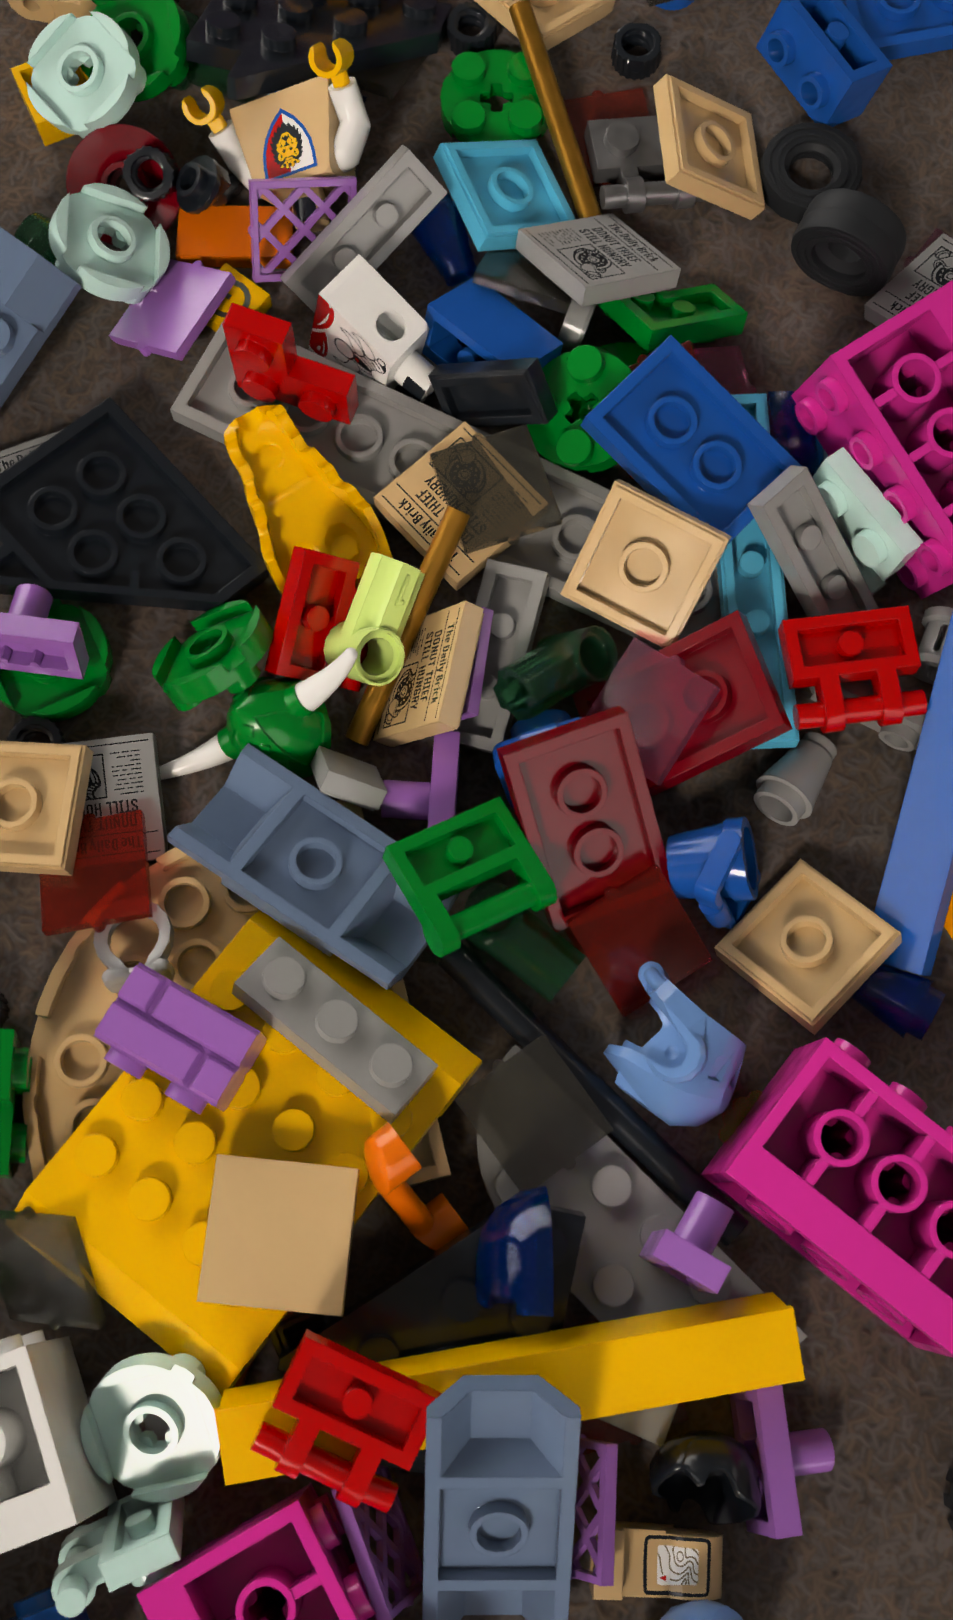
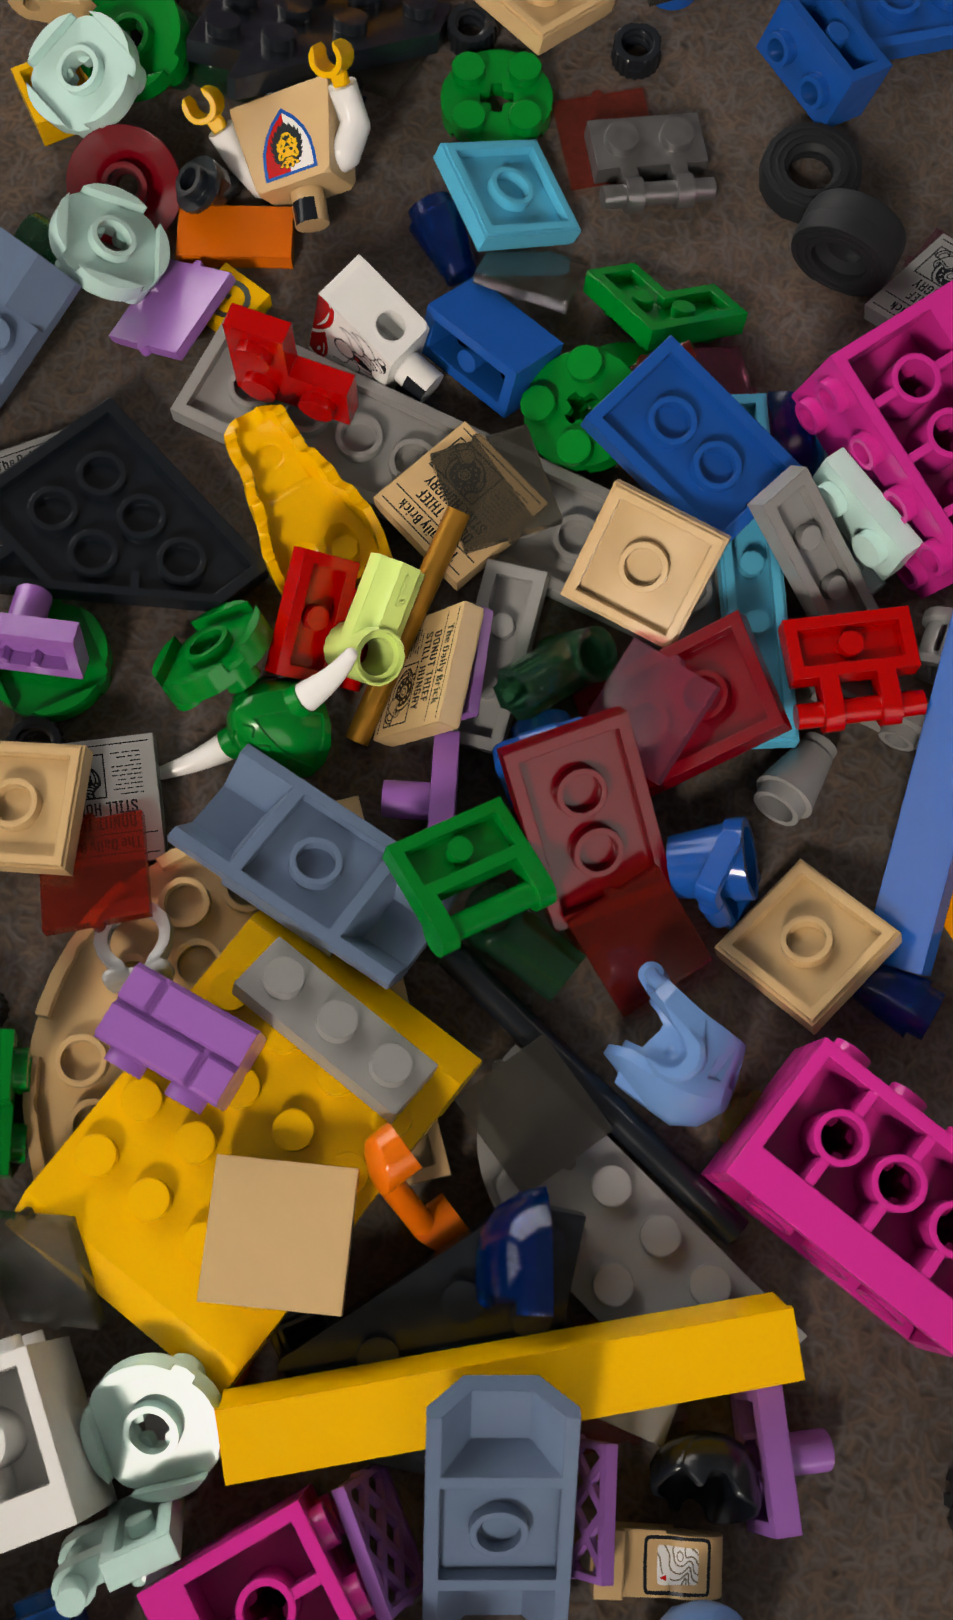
black axle [122,146,179,202] -> none
medium lavender window [248,176,357,283] -> none
red plate [250,1329,441,1514] -> none
light grey plate [279,145,448,313] -> none
light grey tile [310,746,388,811] -> none
black tile [428,357,558,427] -> none
pearl gold bar [509,0,602,219] -> none
light grey tile [515,213,681,307] -> none
light grey tile [558,299,596,352] -> none
medium lavender tile [639,1191,734,1294] -> none
tan tile [653,74,765,220] -> none

